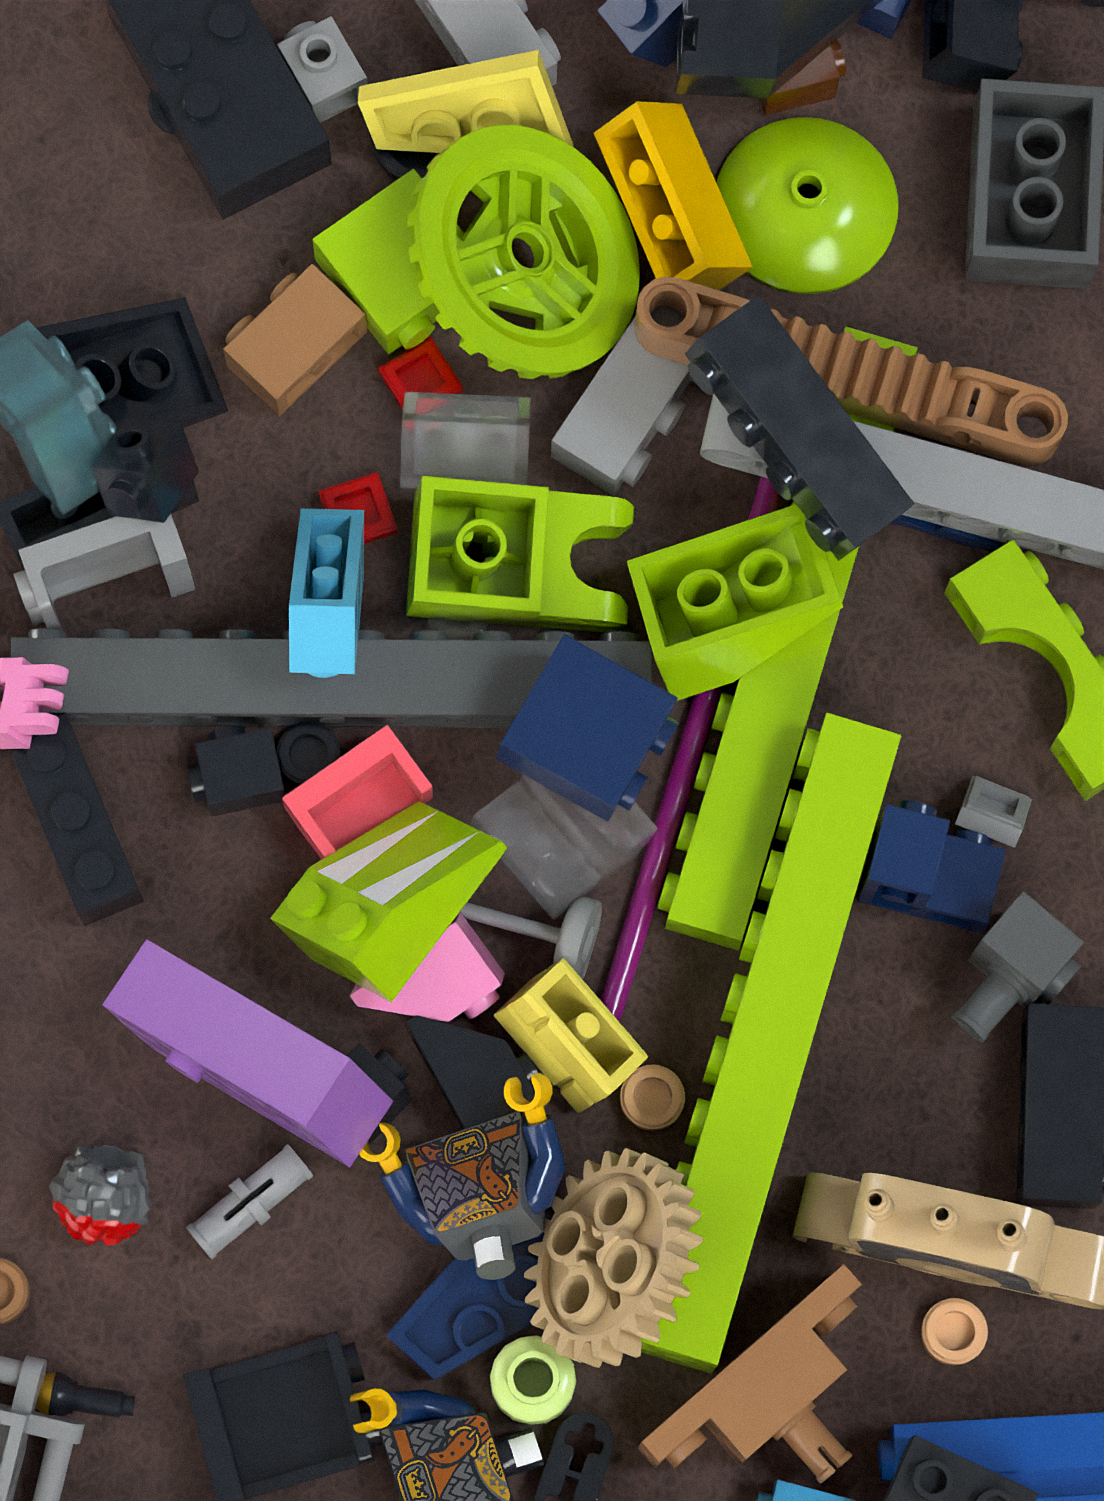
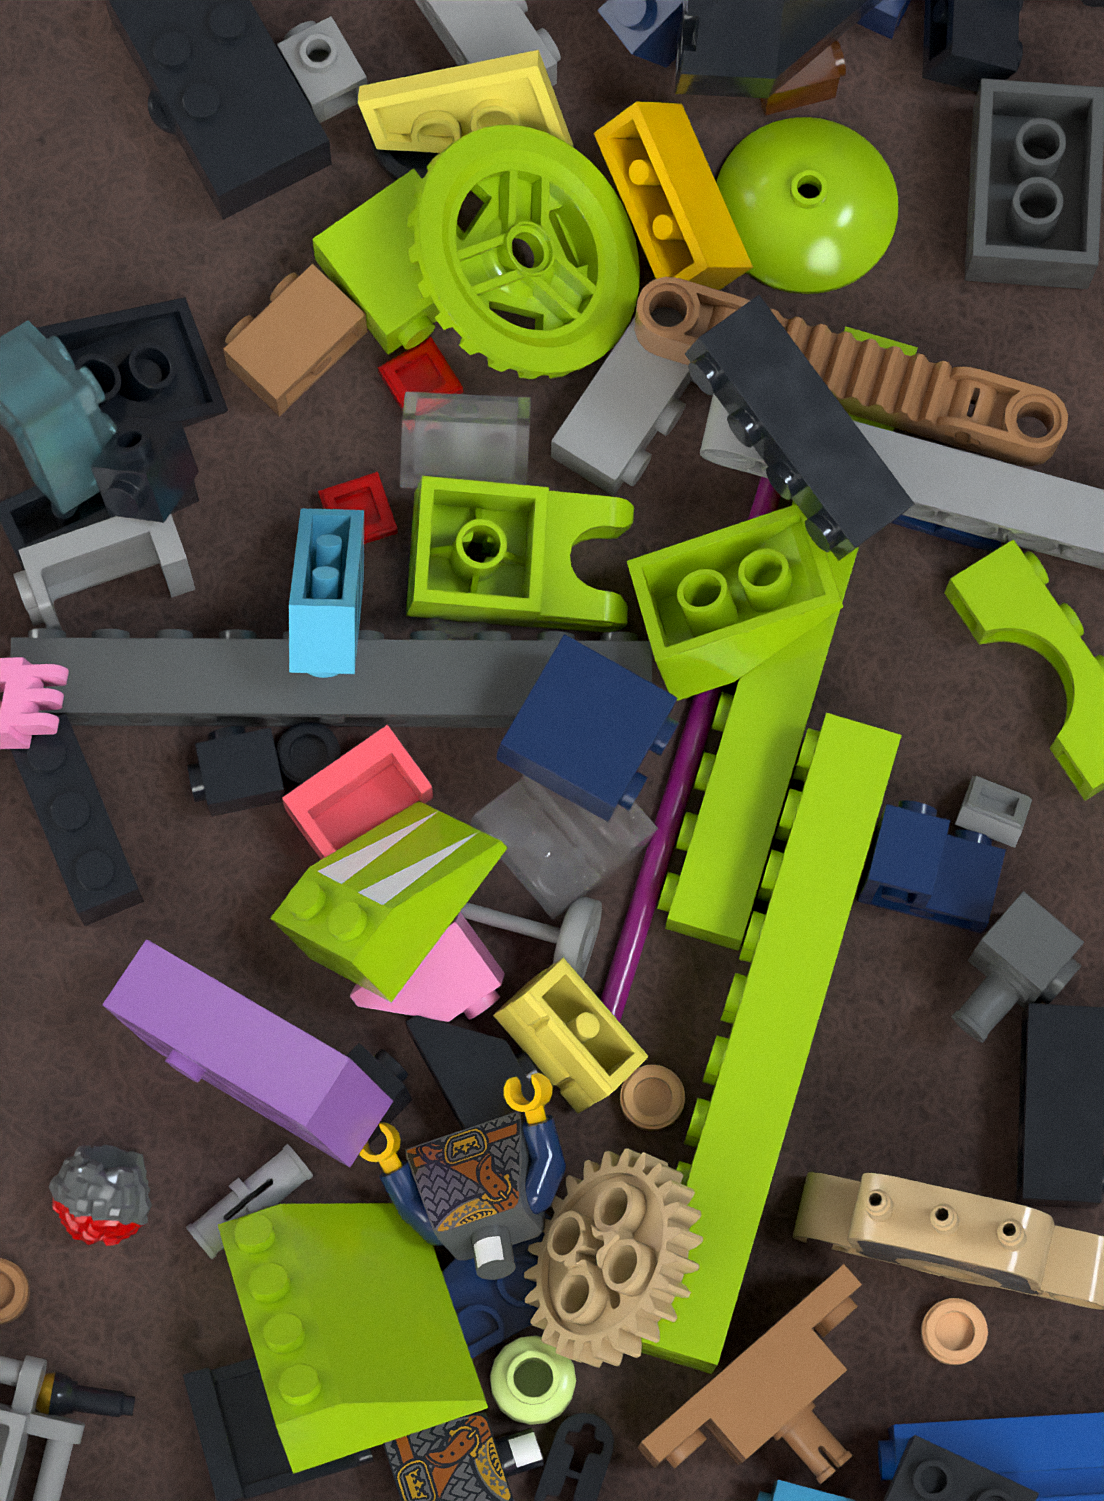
none -> lime slope [218,1203,488,1474]

